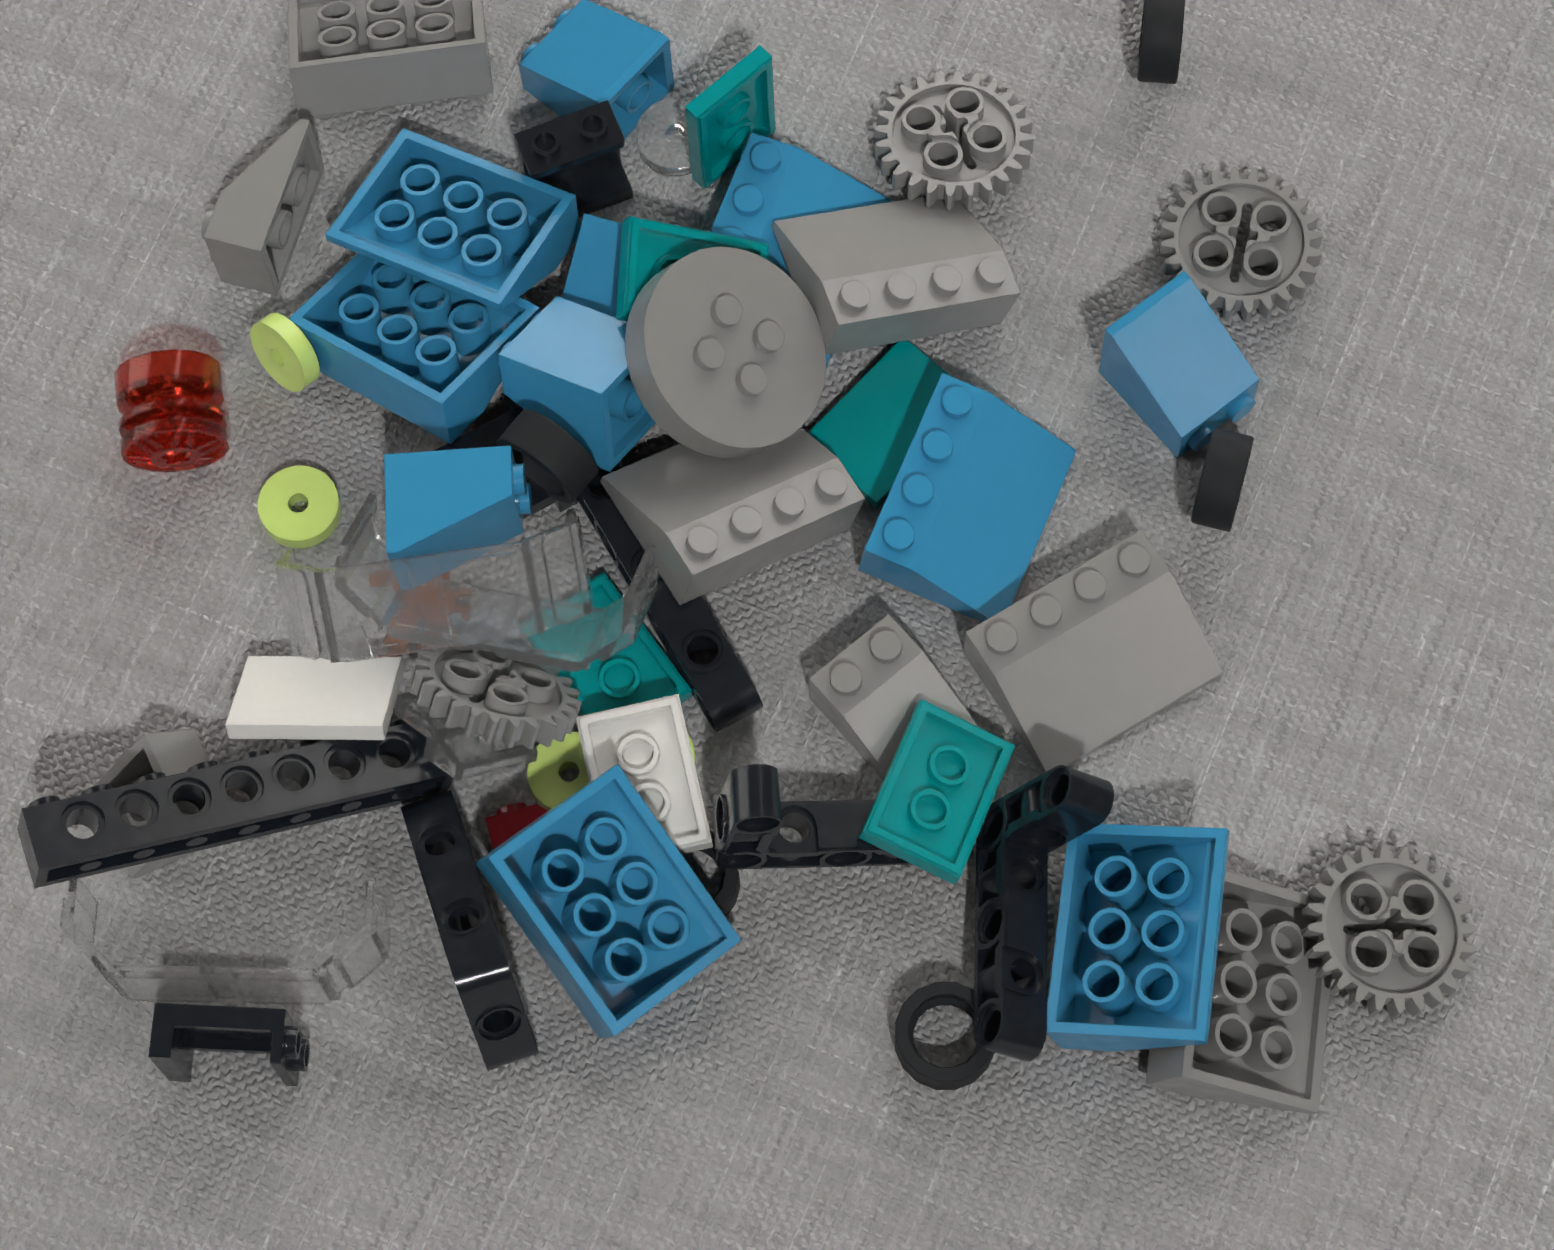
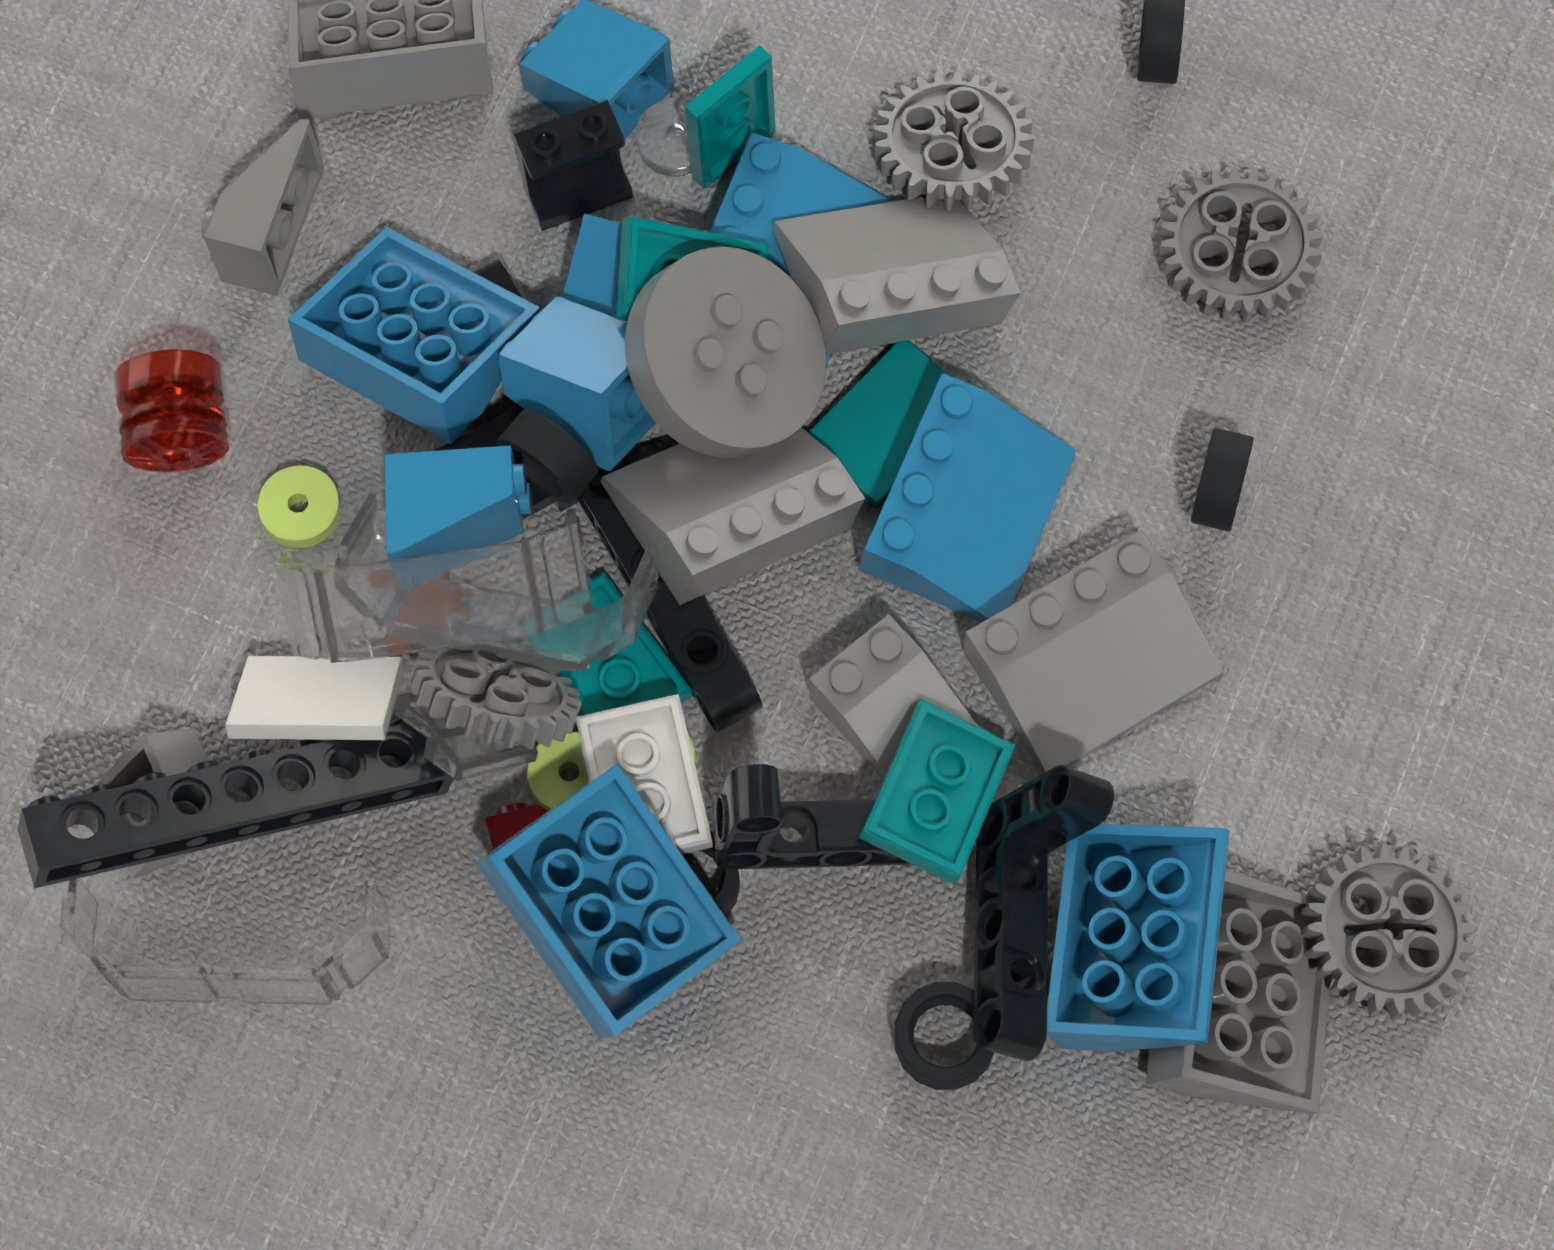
black panel [148,1003,310,1086] -> none
yellowish green piece [250,313,320,392] -> none
dark azure slope [325,128,580,311] -> none
black beam [401,790,539,1071] -> none
dark azure slope [1099,271,1259,458] -> none

